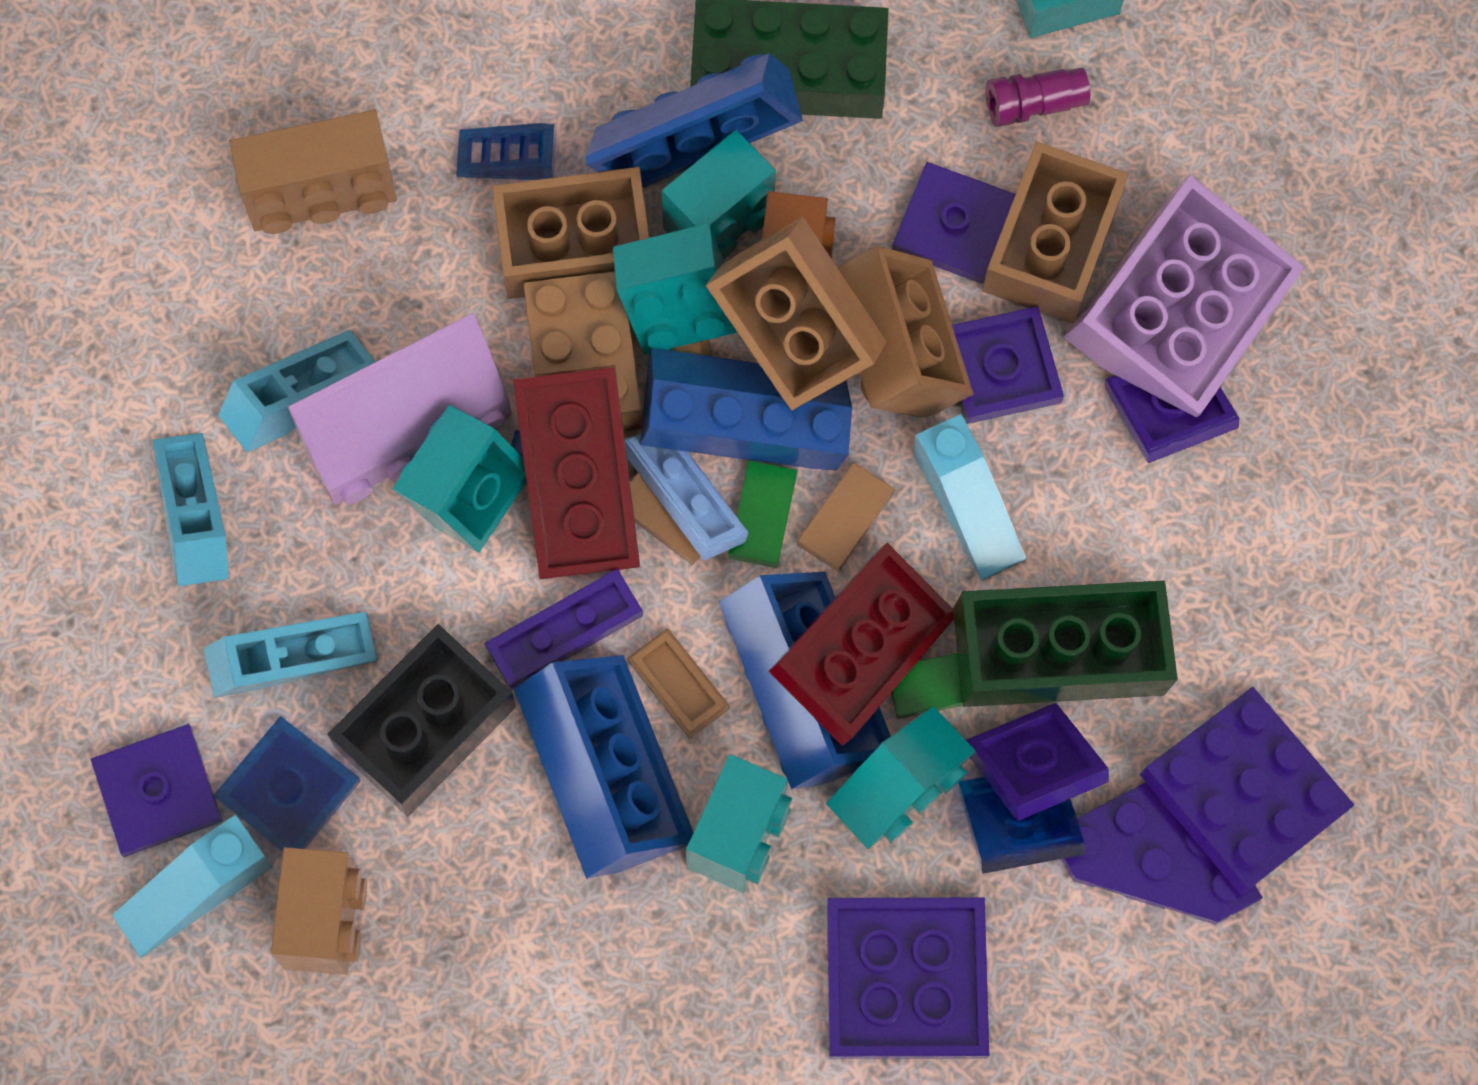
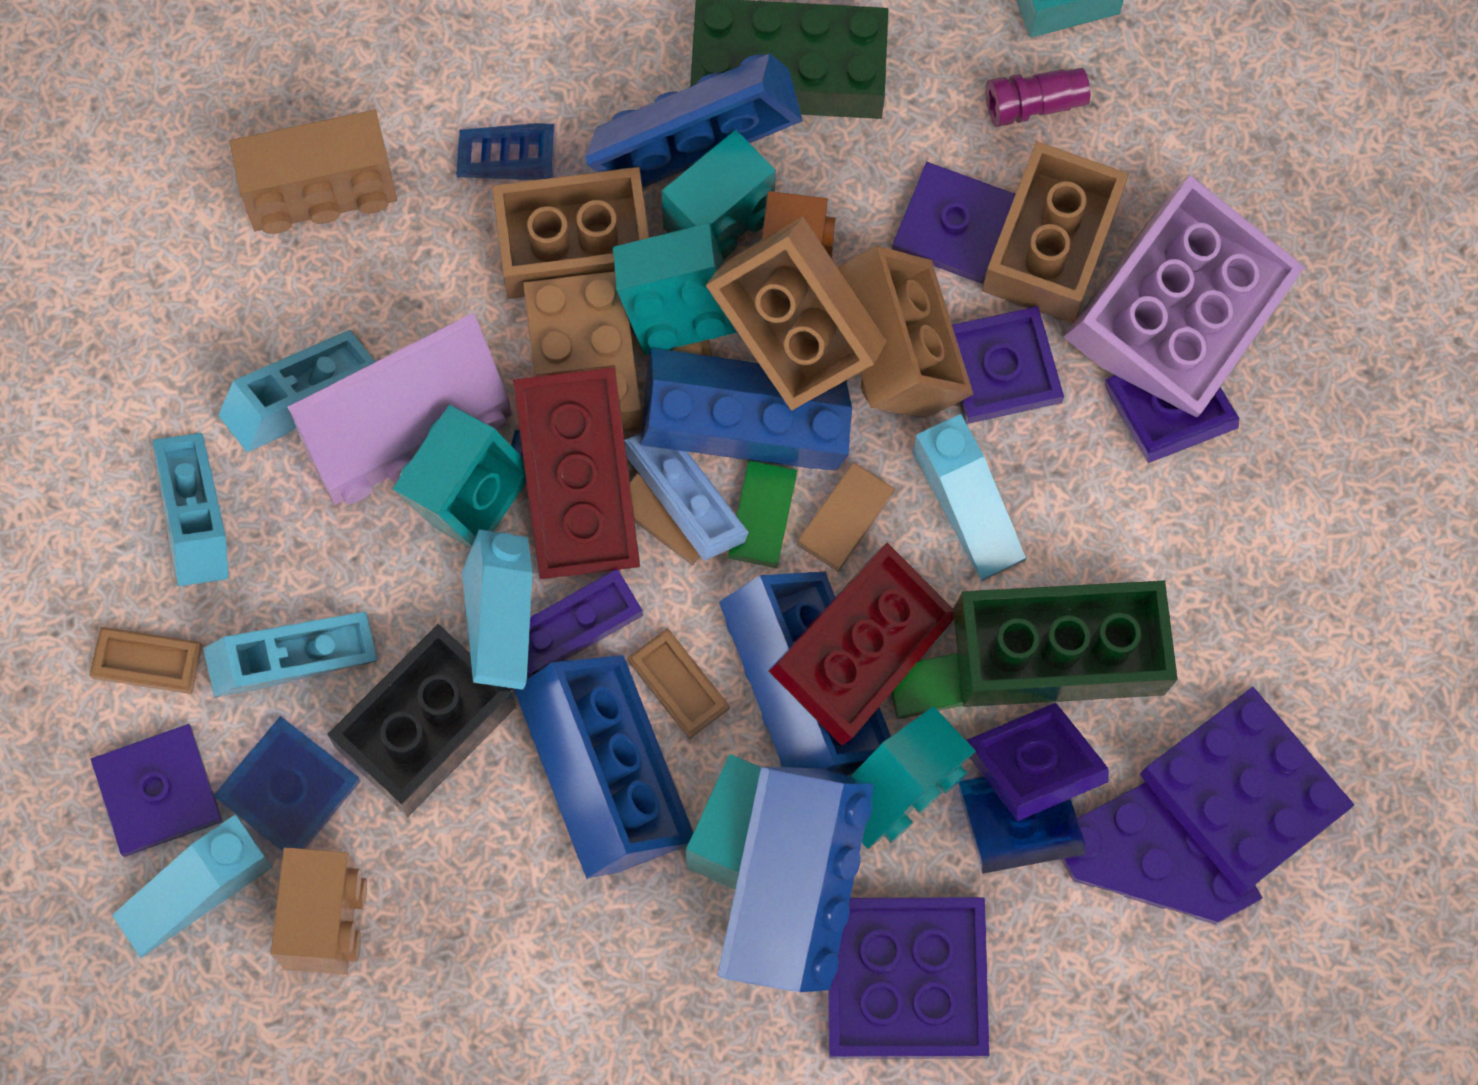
none -> medium nougat tile [89,627,203,694]
none -> medium azure slope [462,529,532,690]
none -> slope [717,767,874,993]

